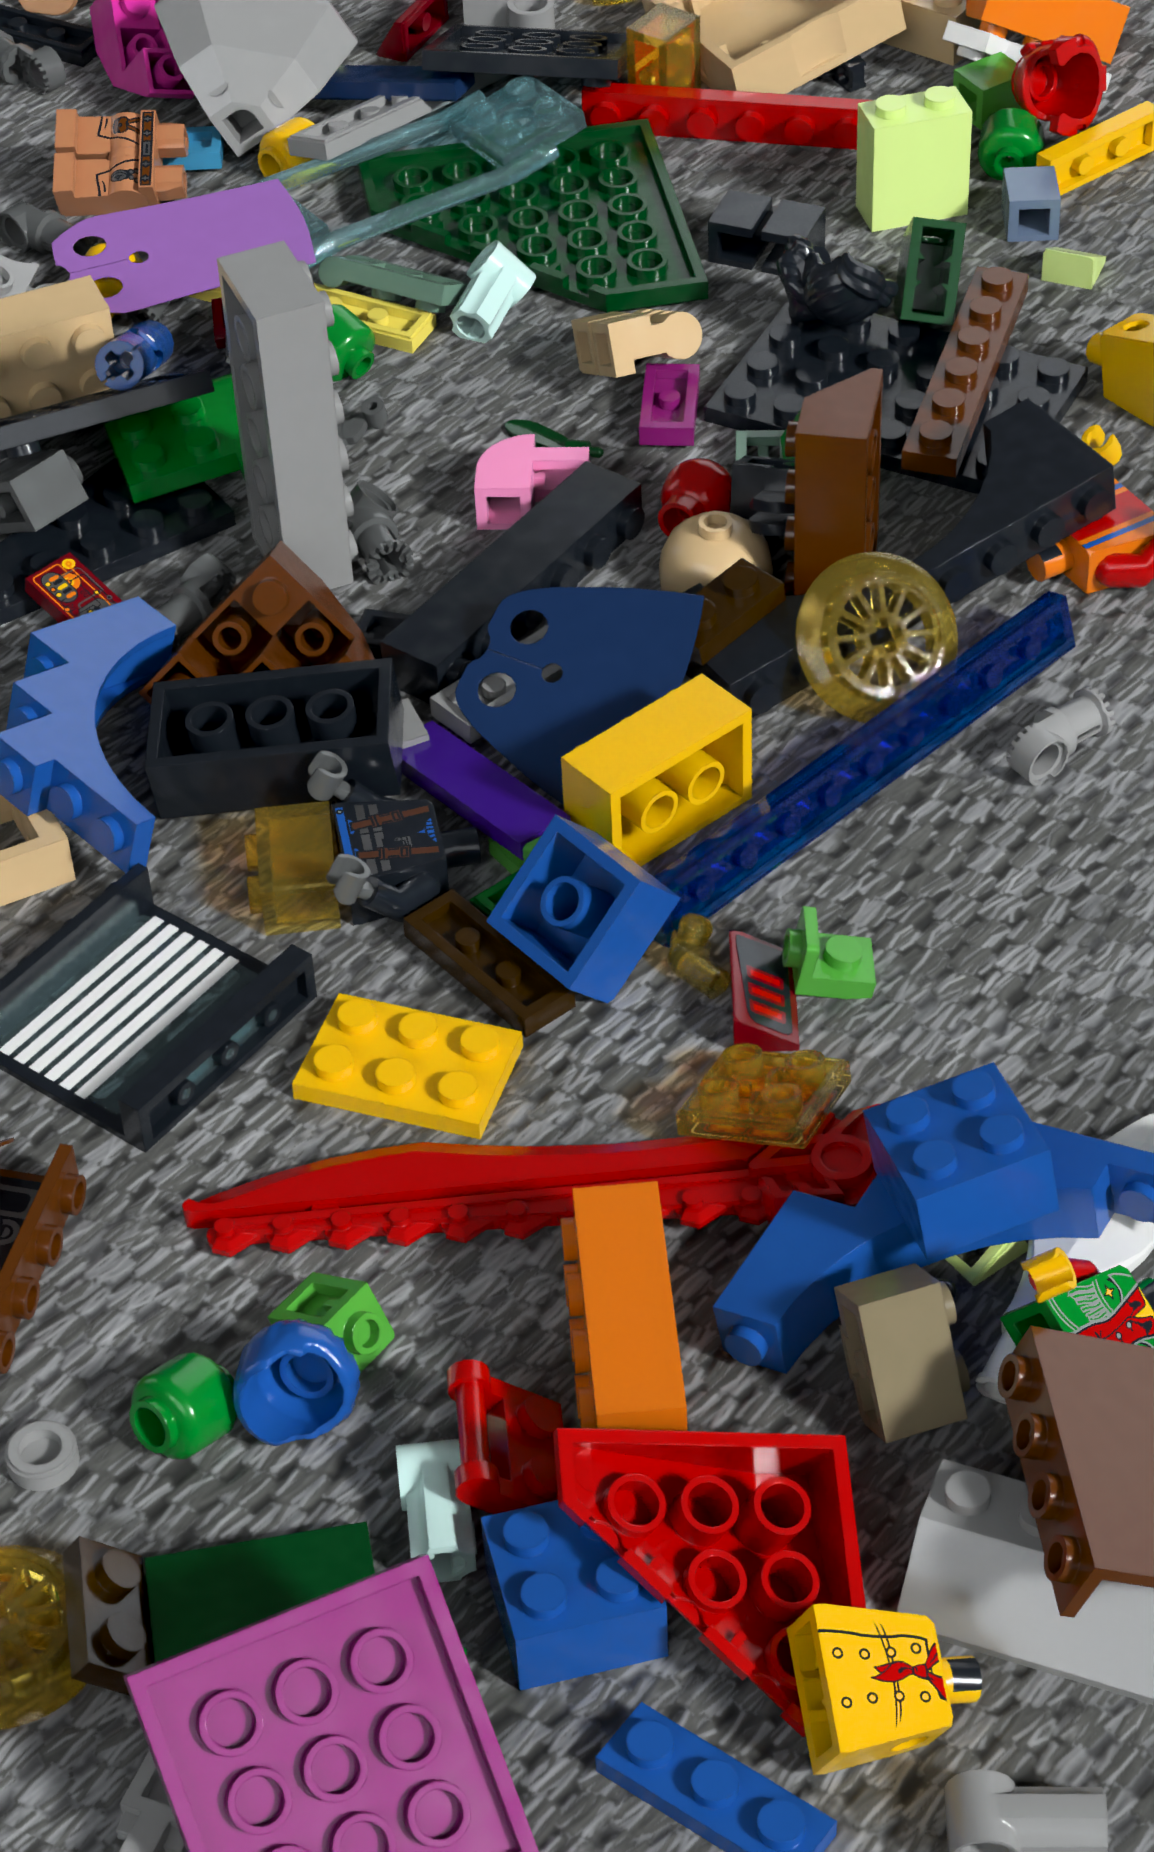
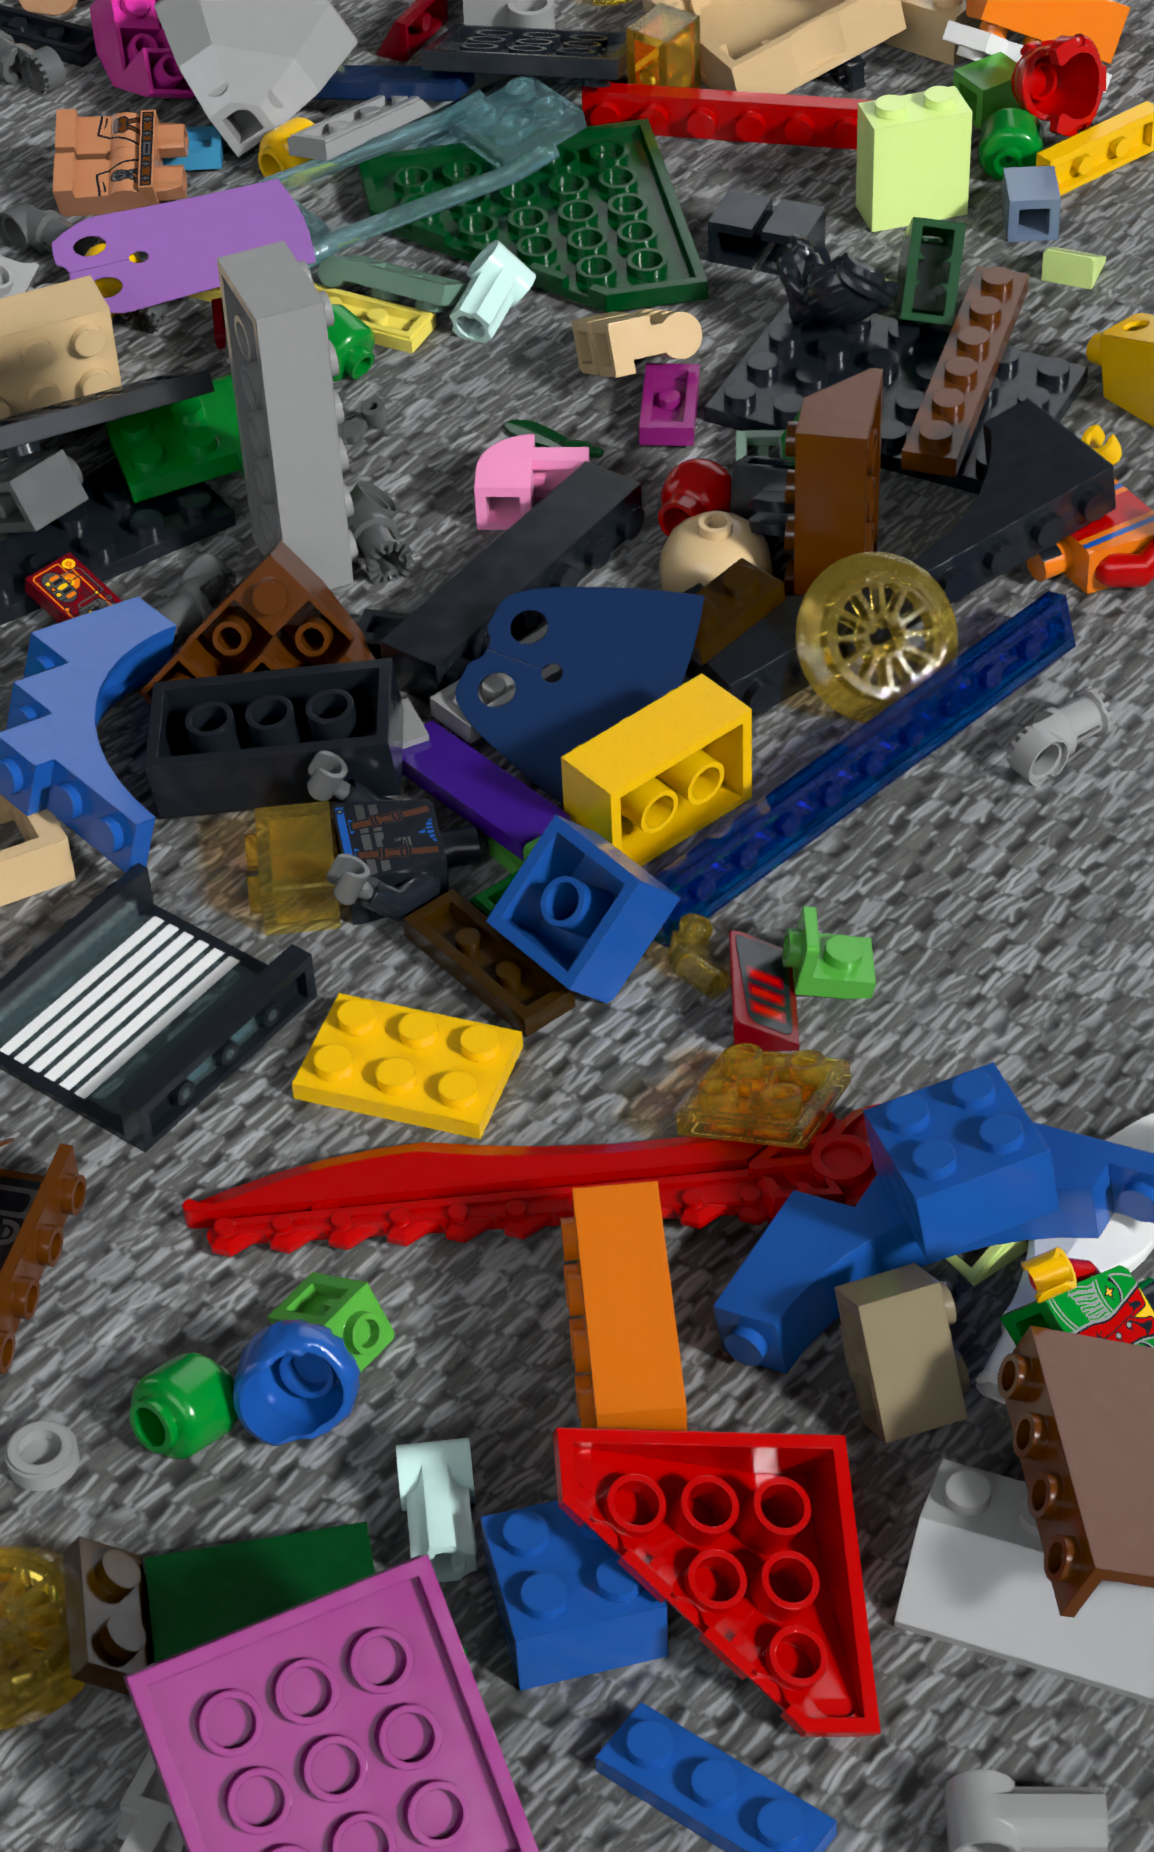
blue piece [95,320,174,391] -> none
red plate [447,1359,563,1514] -> none
yellow torso [787,1604,982,1775] -> none

